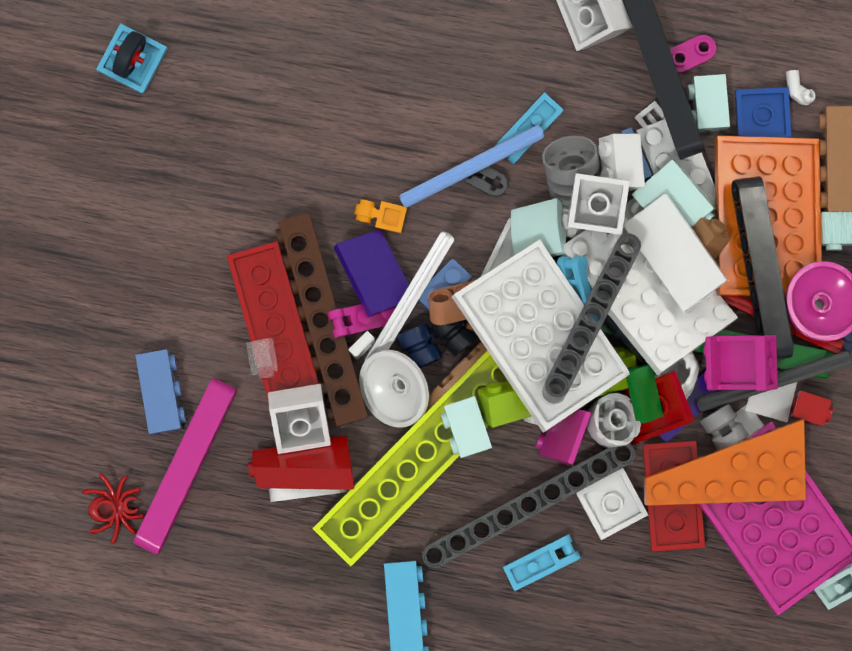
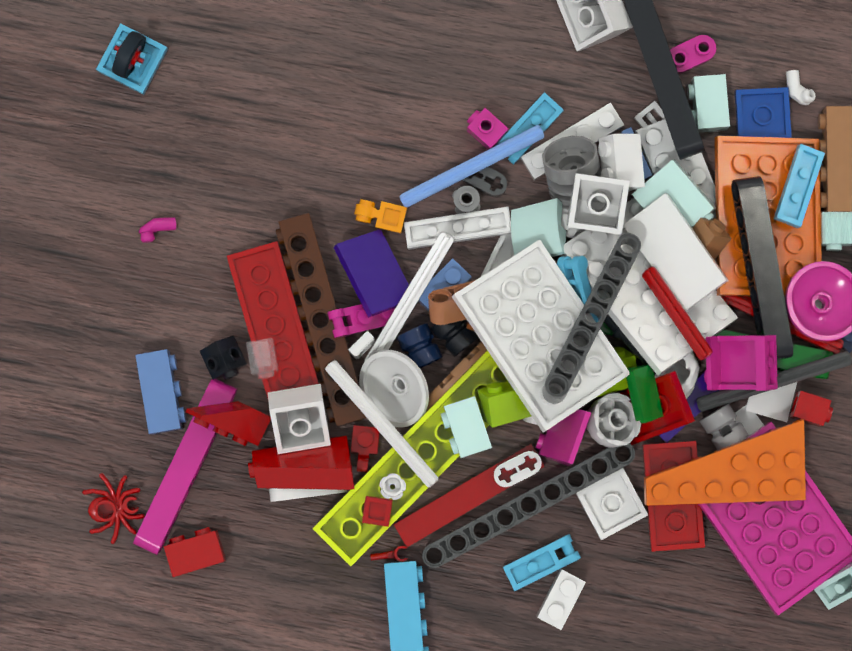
none -> dark pink arm [139,217,176,243]
none -> red piece [164,527,226,577]
none -> red slope [186,401,271,446]
none -> black brick [200,335,247,380]
none -> white axle [325,360,438,487]
none -> red plate [351,425,380,473]
none -> red tile [362,496,393,527]
none -> red hand [370,546,408,562]
none -> white plate [379,473,406,500]
none -> red tile [394,444,545,547]
none -> white tile [404,207,511,250]
none -> light grey brick [452,186,481,214]
none -> dark pink brick [467,108,509,150]
none -> white beam [493,451,542,487]
none -> white plate [520,102,624,180]
none -> white brick [536,569,586,630]
none -> red axle [642,267,713,360]
none -> medium azure plate [774,144,825,228]

